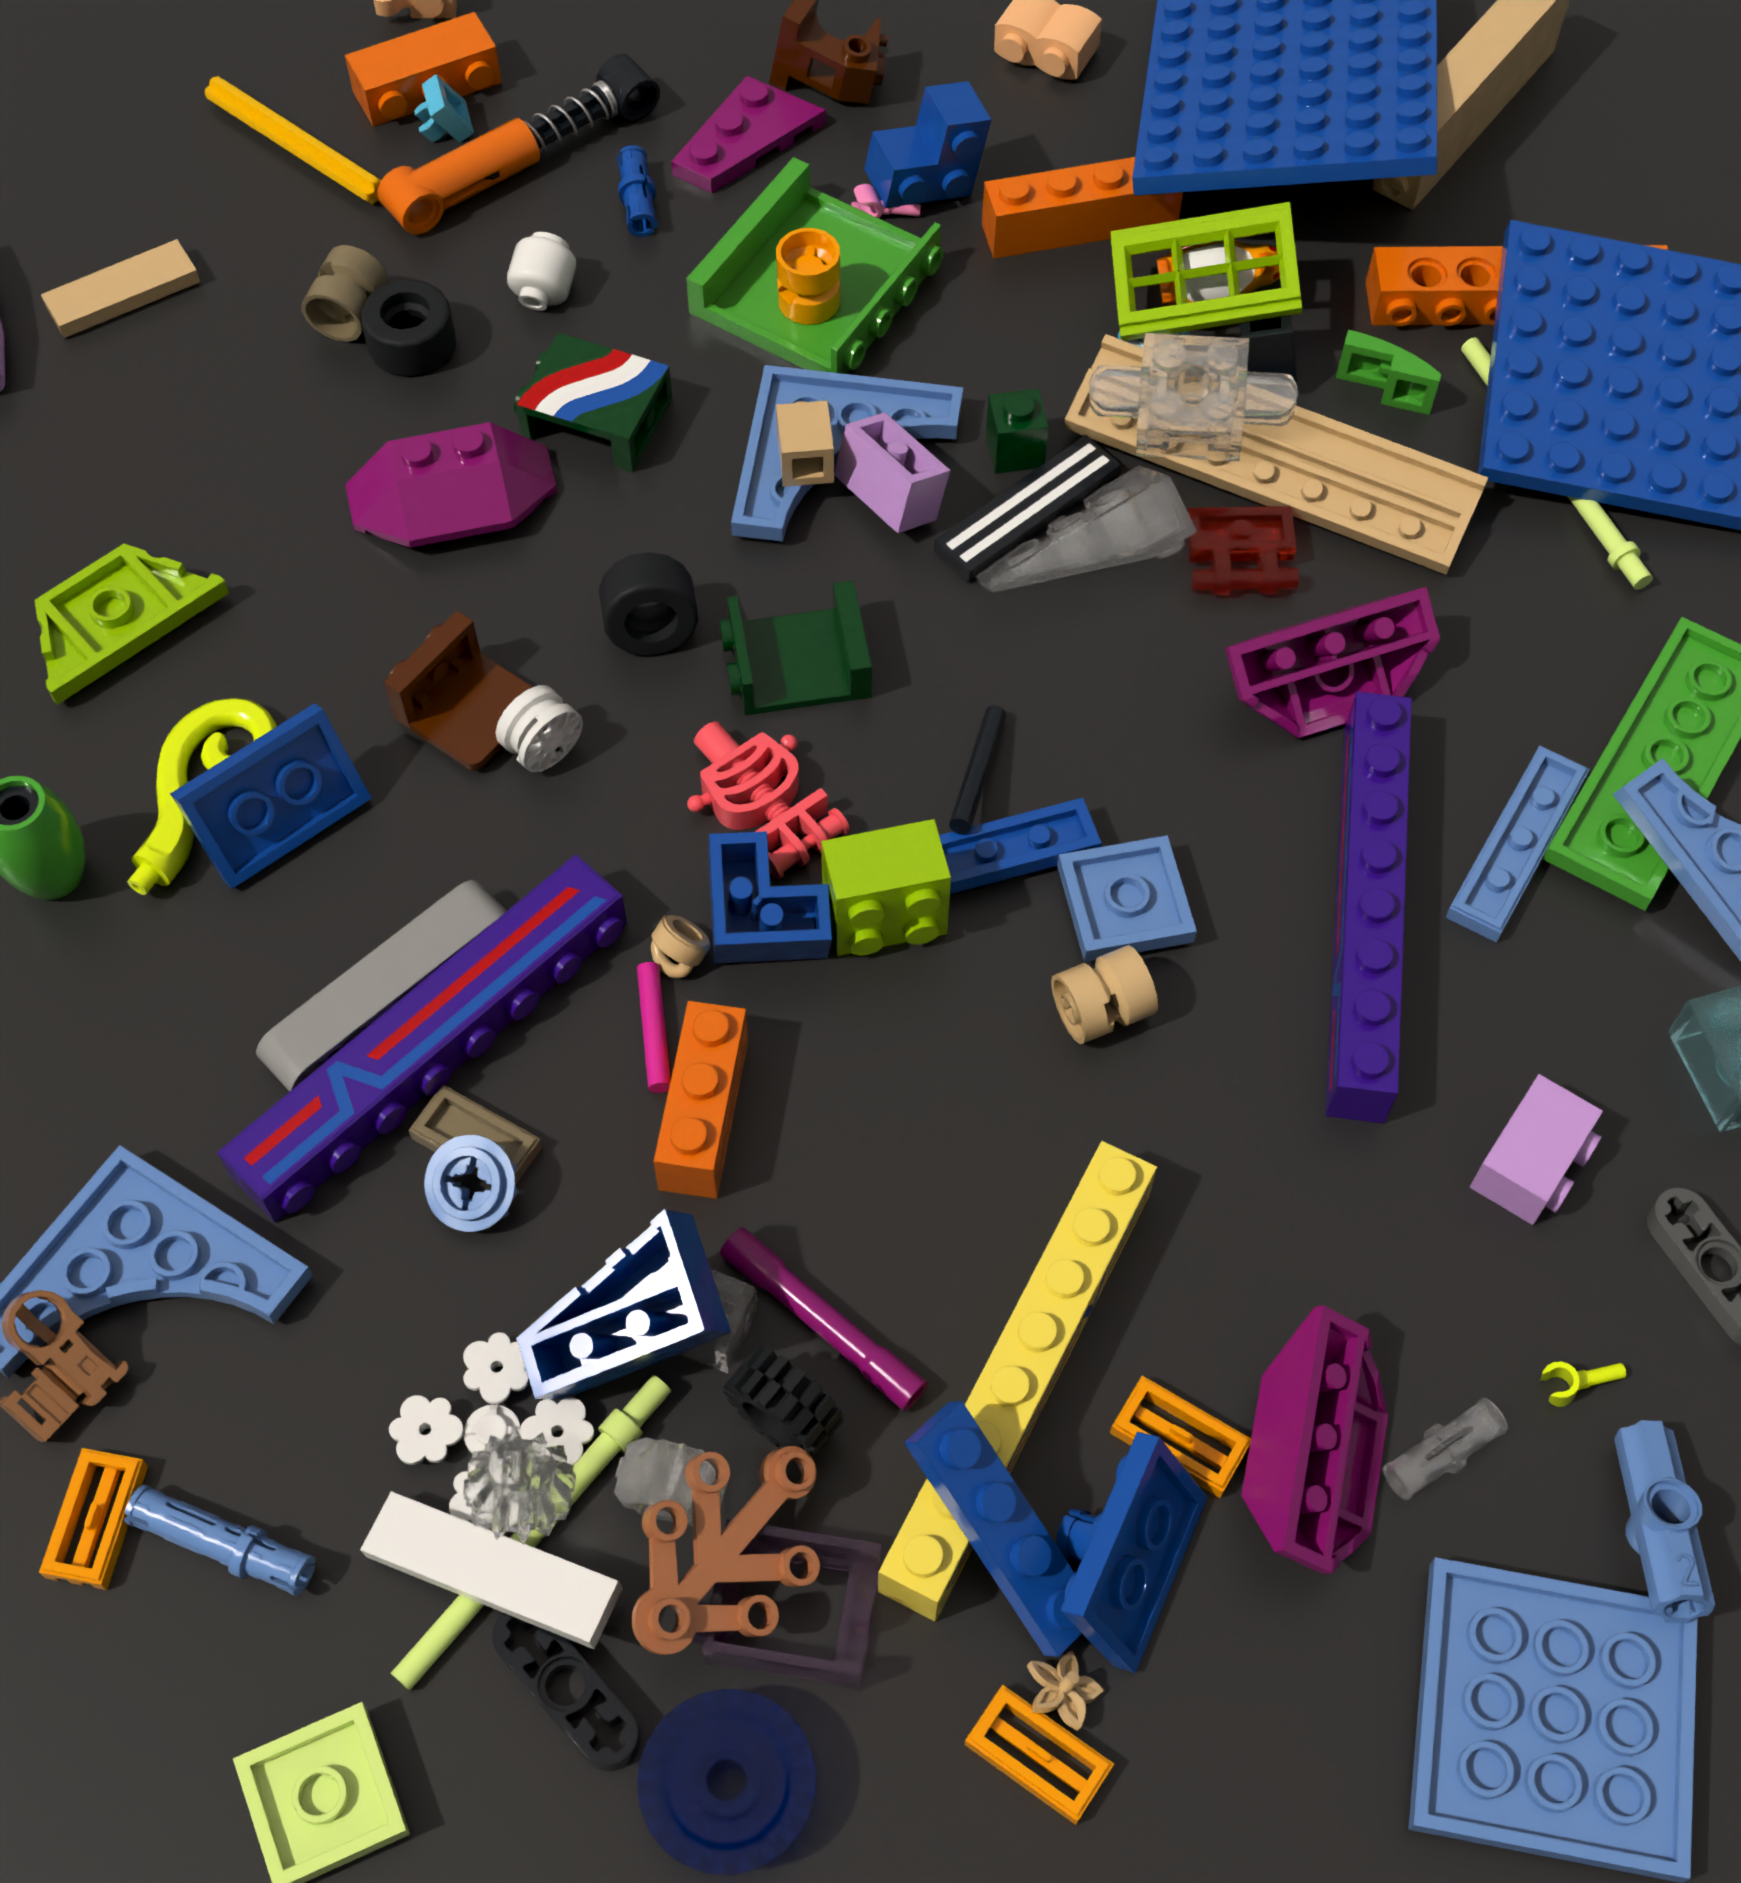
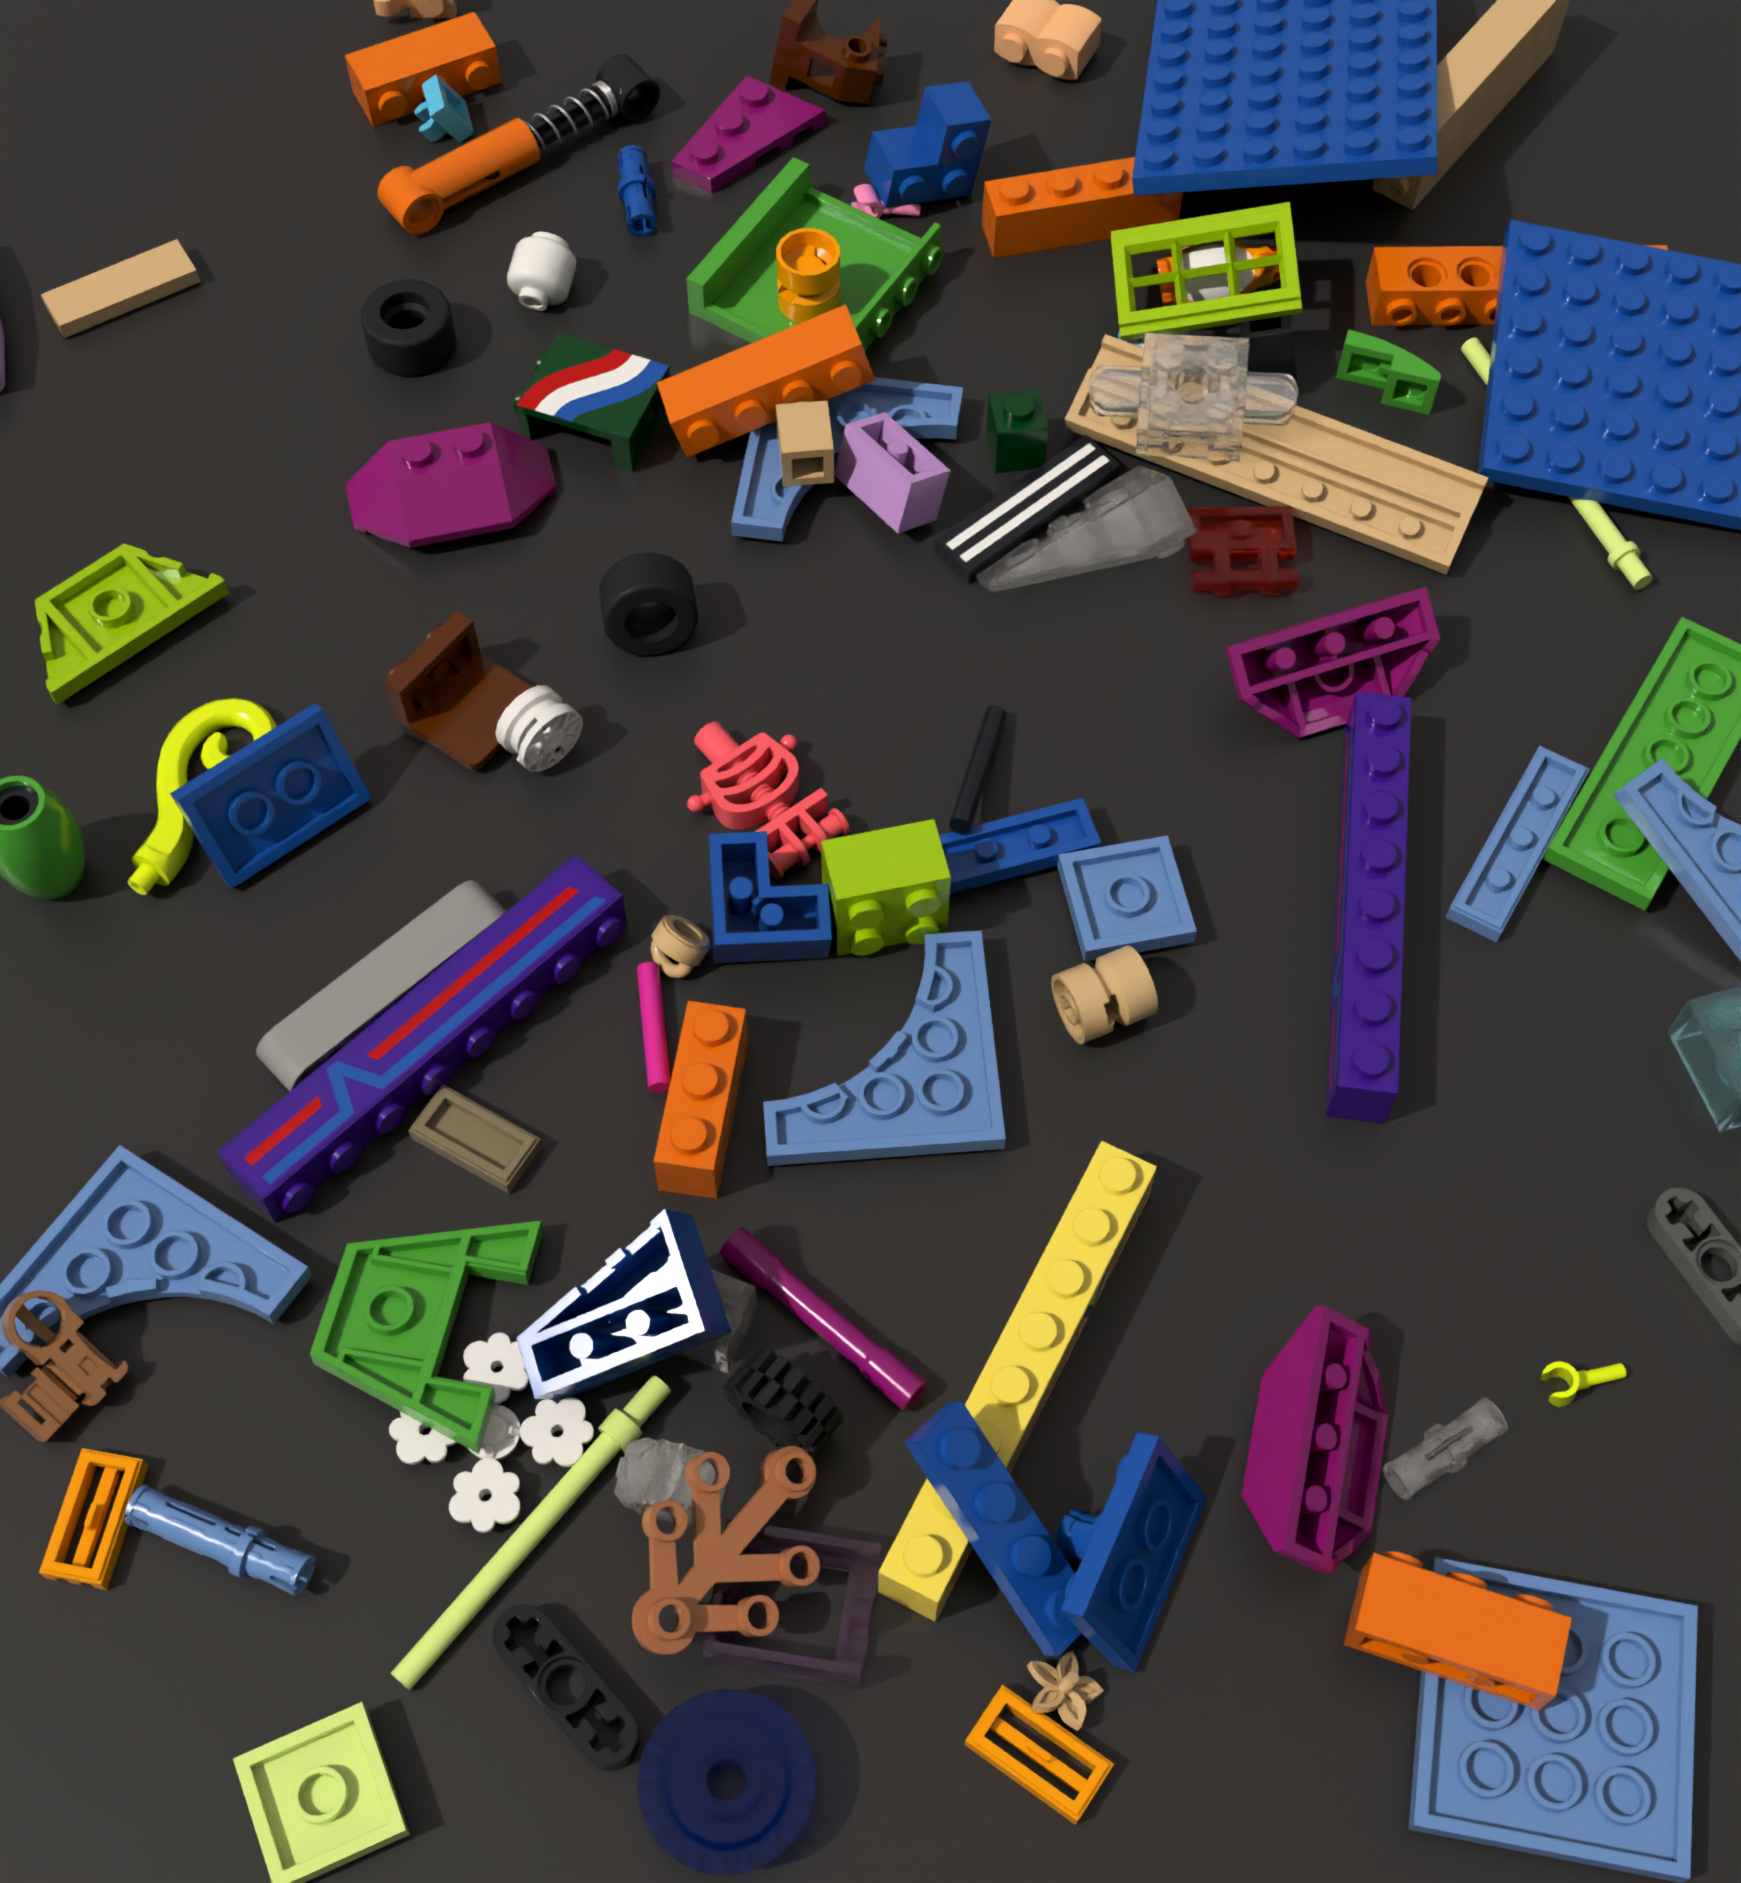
yellow axle [204,76,381,204] -> none
dark tan wheel [301,245,388,342] -> none
white tile [360,1491,623,1649] -> none
gear [424,1135,519,1232] -> none
clear gear [463,1428,576,1544] -> none
dark green panel [719,580,872,715] -> none
light orange tile [1110,1375,1251,1498] -> none
lavender brick [1469,1074,1603,1225] -> none
medium blue piece [1614,1420,1716,1623] -> none
none -> bright green wing [310,1220,543,1454]
none -> orange brick [657,304,875,458]
none -> medium blue plate [763,930,1006,1166]
none -> orange brick [1343,1551,1572,1711]

